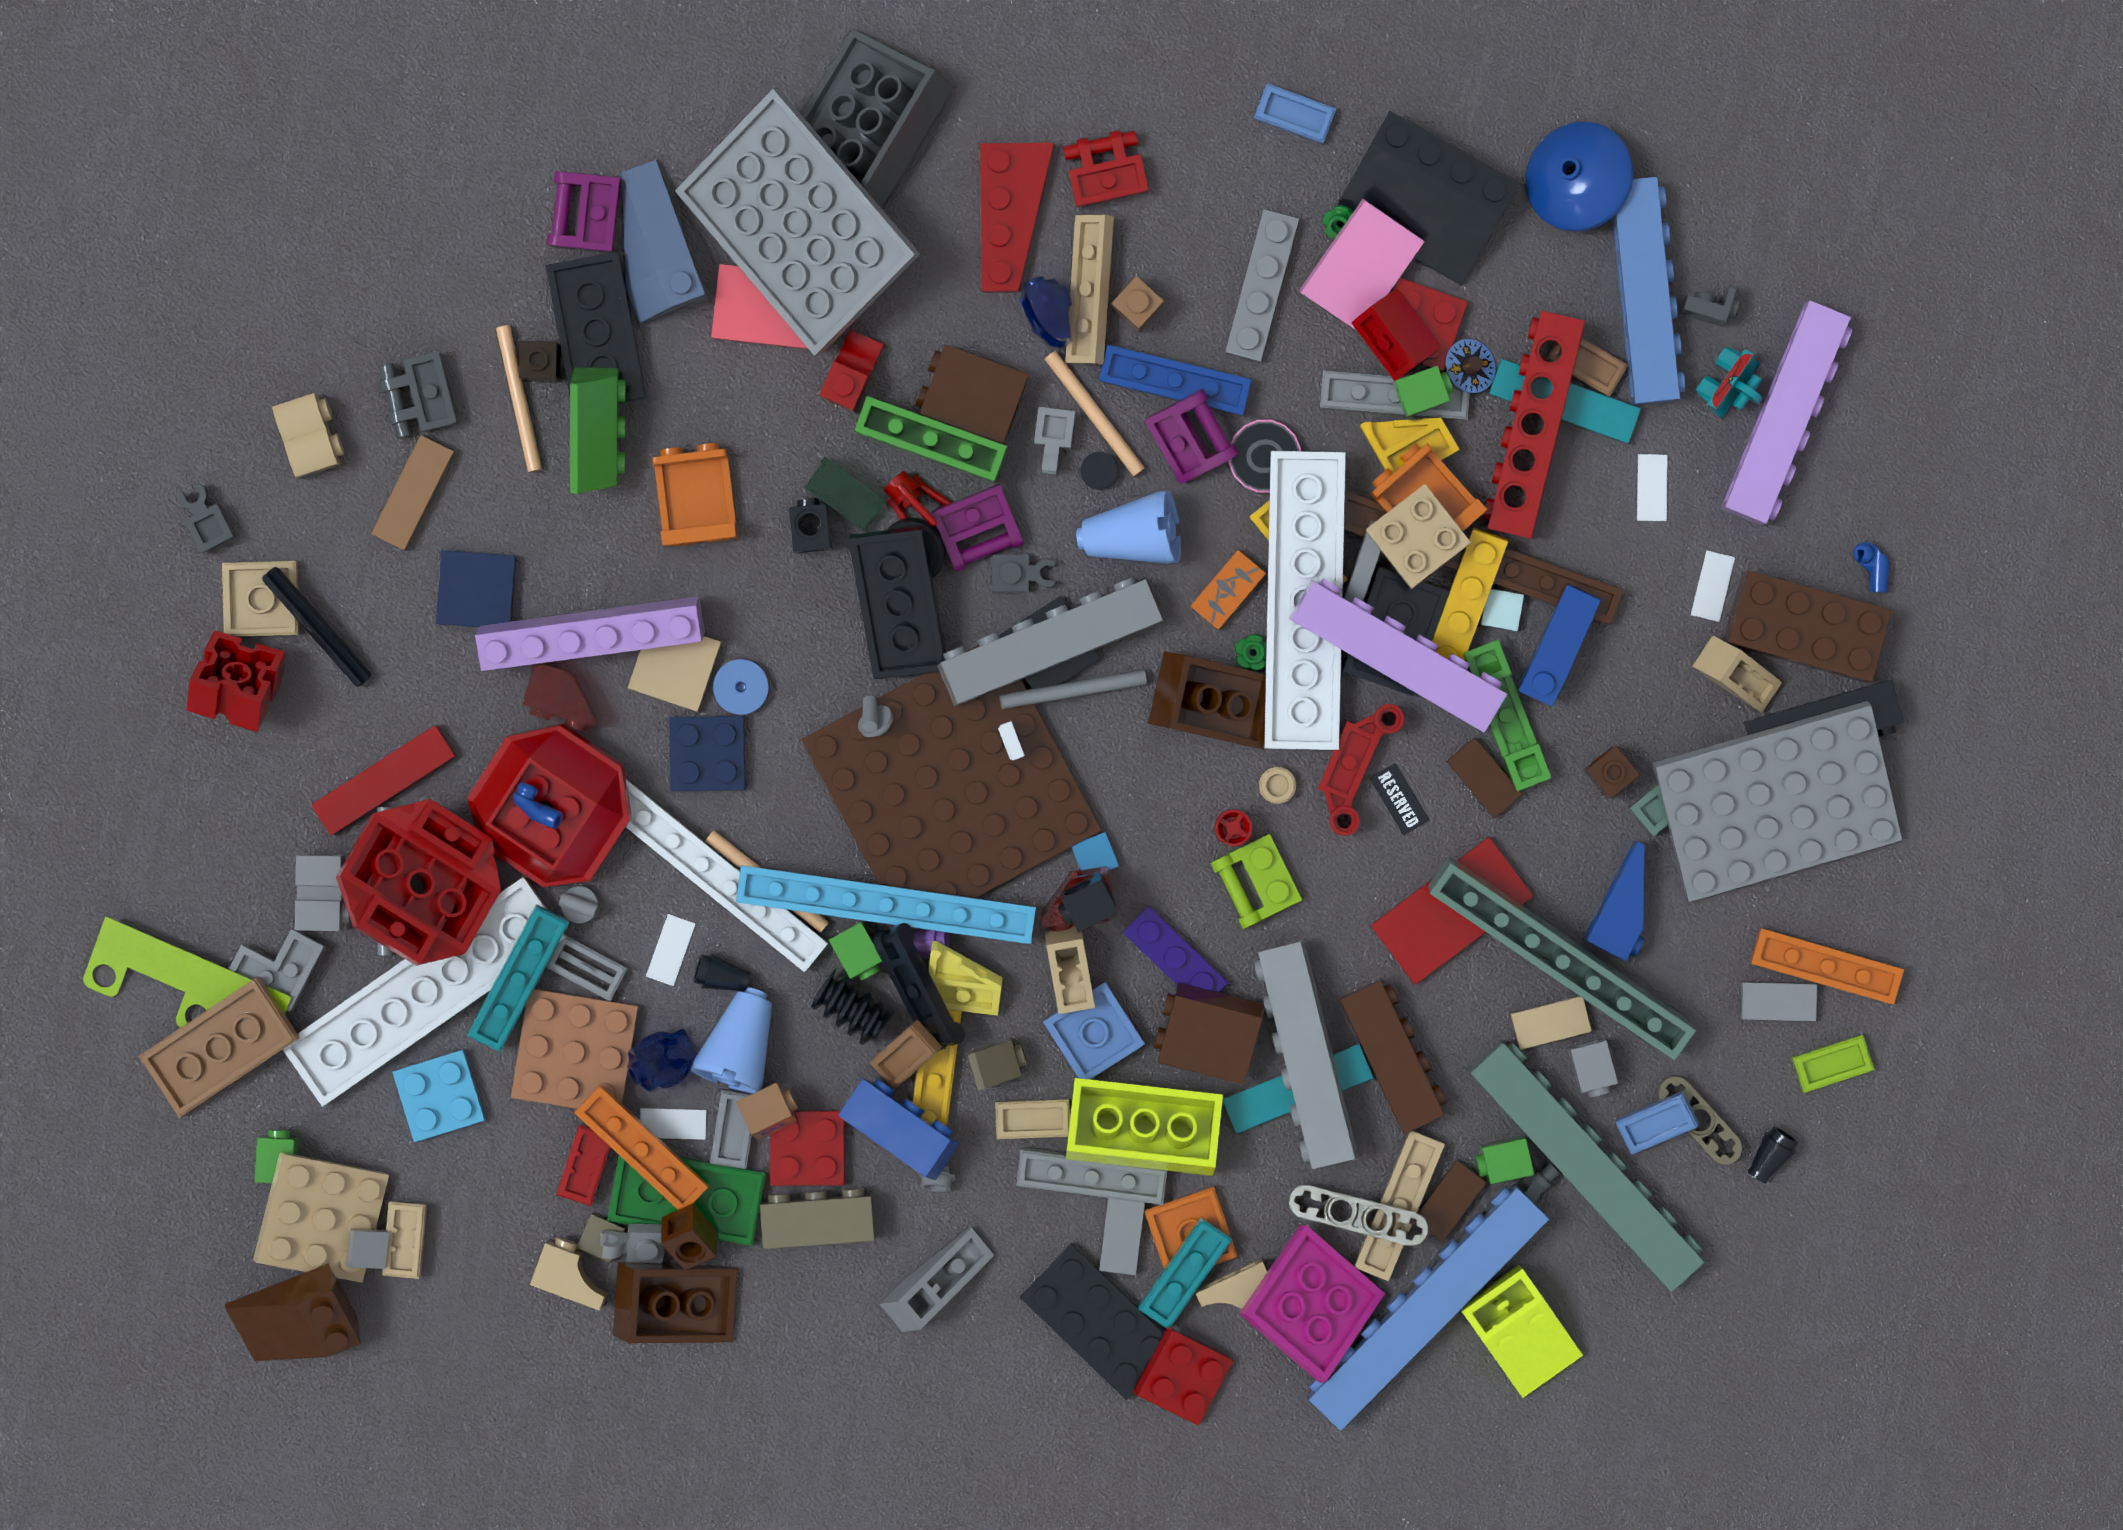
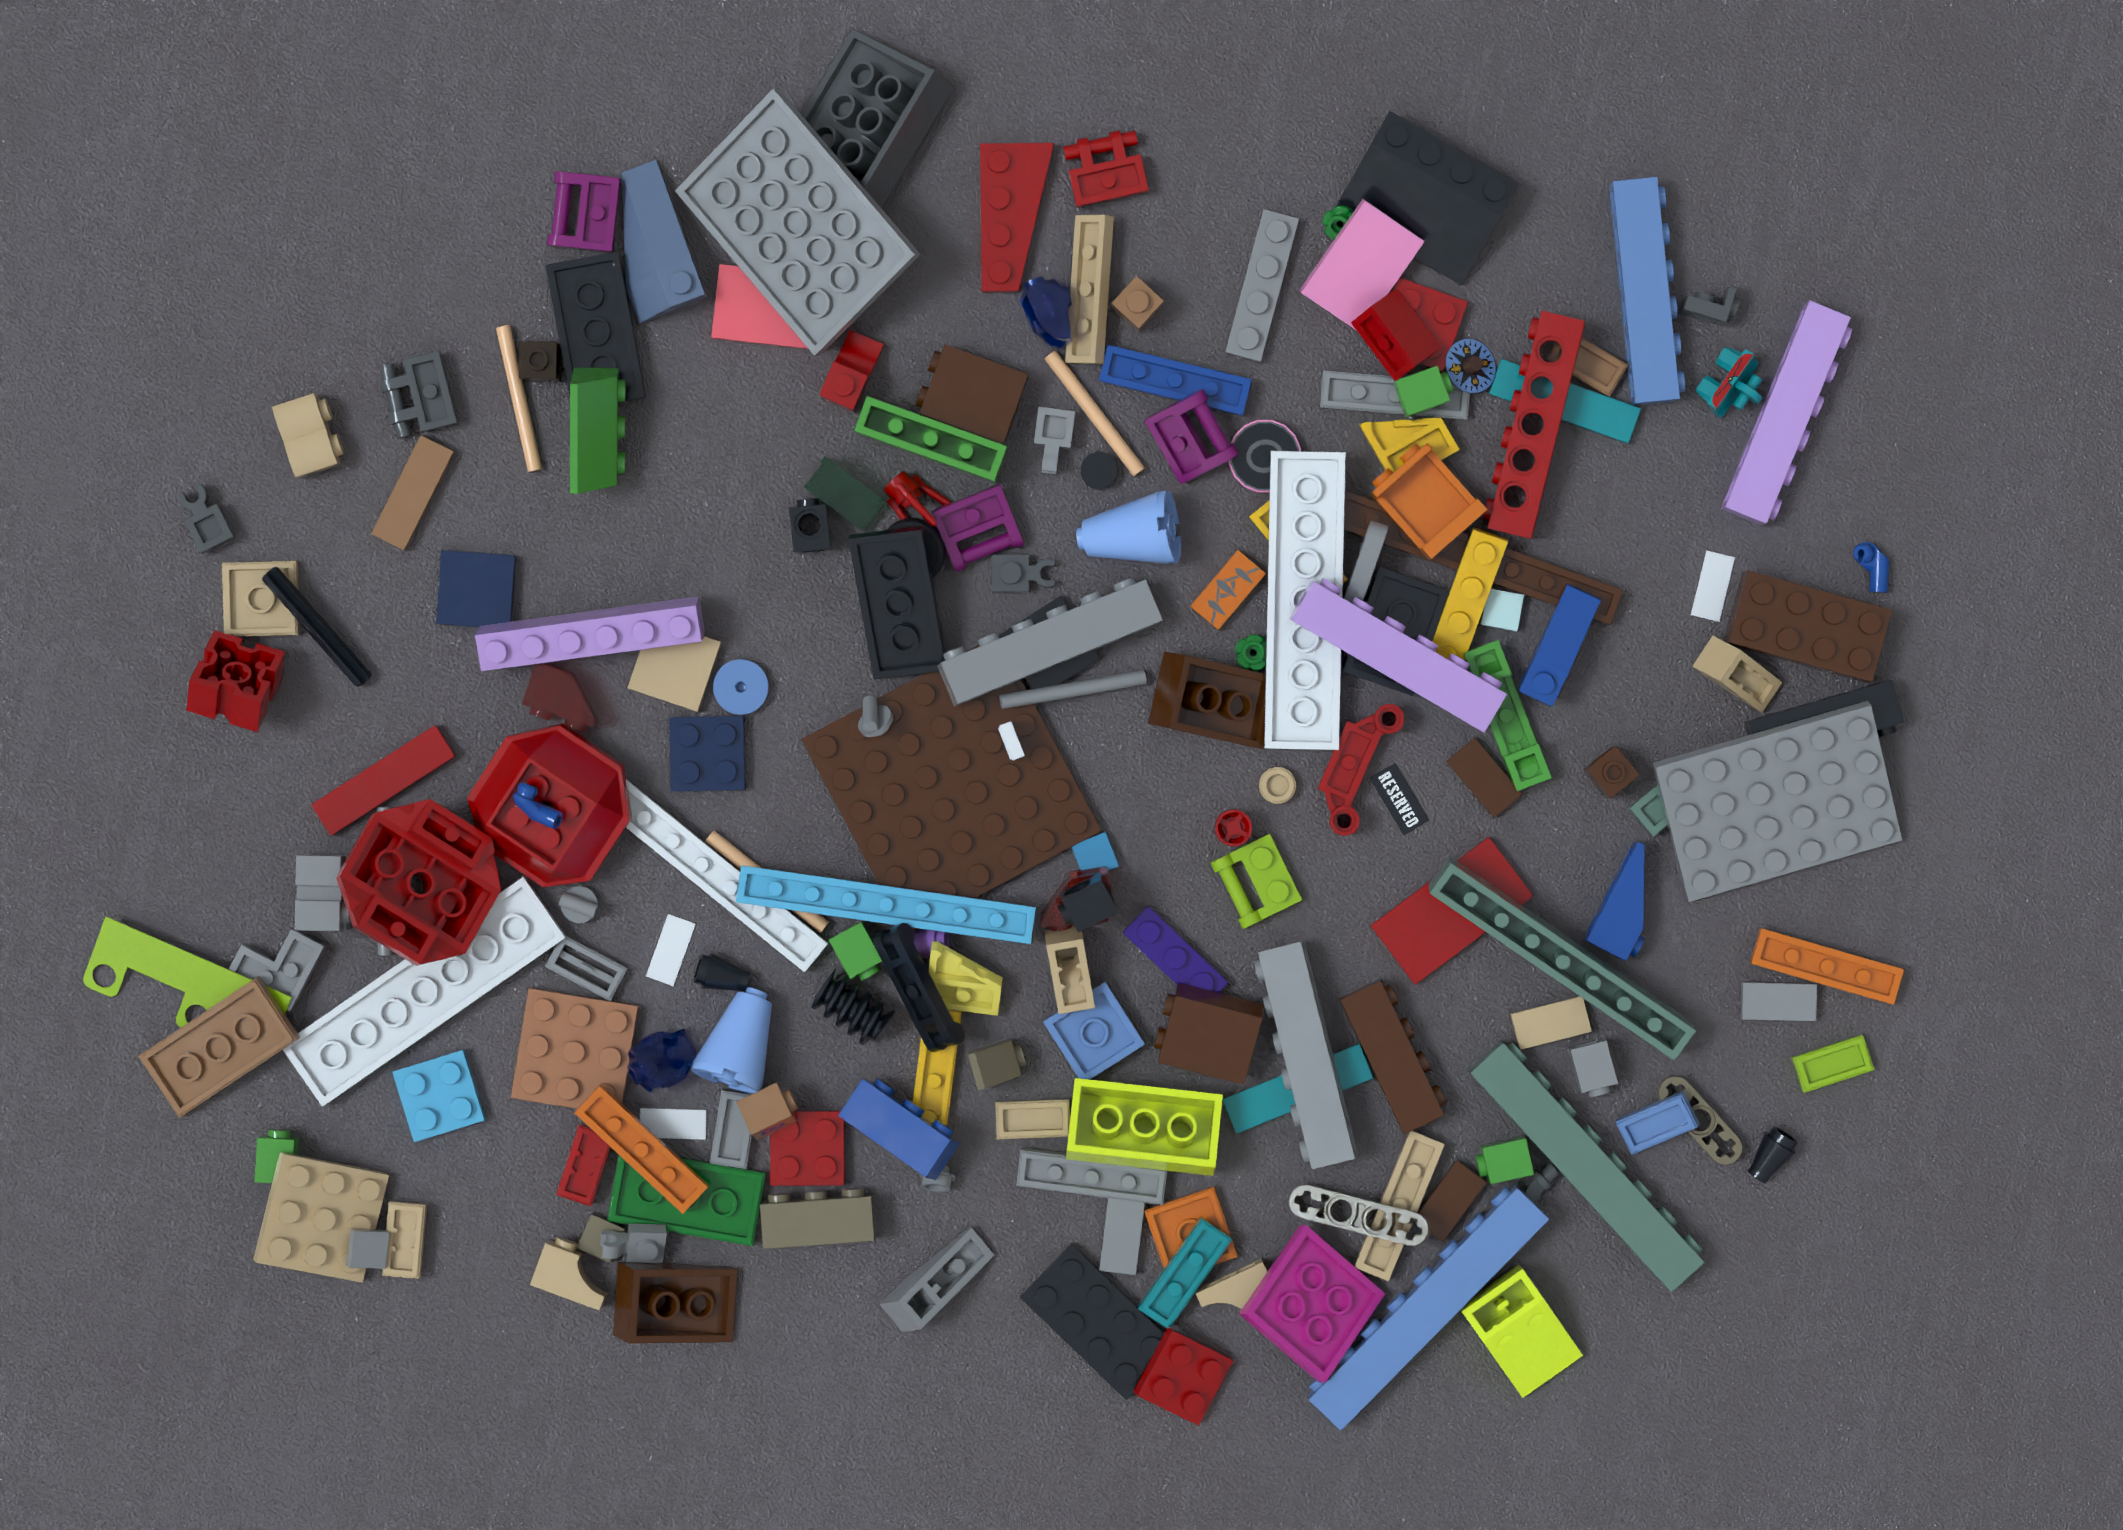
reddish brown slope [225,1264,361,1361] -> none
teal tile [467,904,569,1052] -> none
orange panel [652,443,739,548] -> none
reddish brown brick [661,1203,717,1270] -> none
medium nougat tile [869,1019,942,1089] -> none
medium blue tile [1254,83,1336,145] -> none
tan plate [1365,484,1471,589] -> none
blue dish [1525,122,1634,232] -> none
white sticker [1637,454,1668,521] -> none

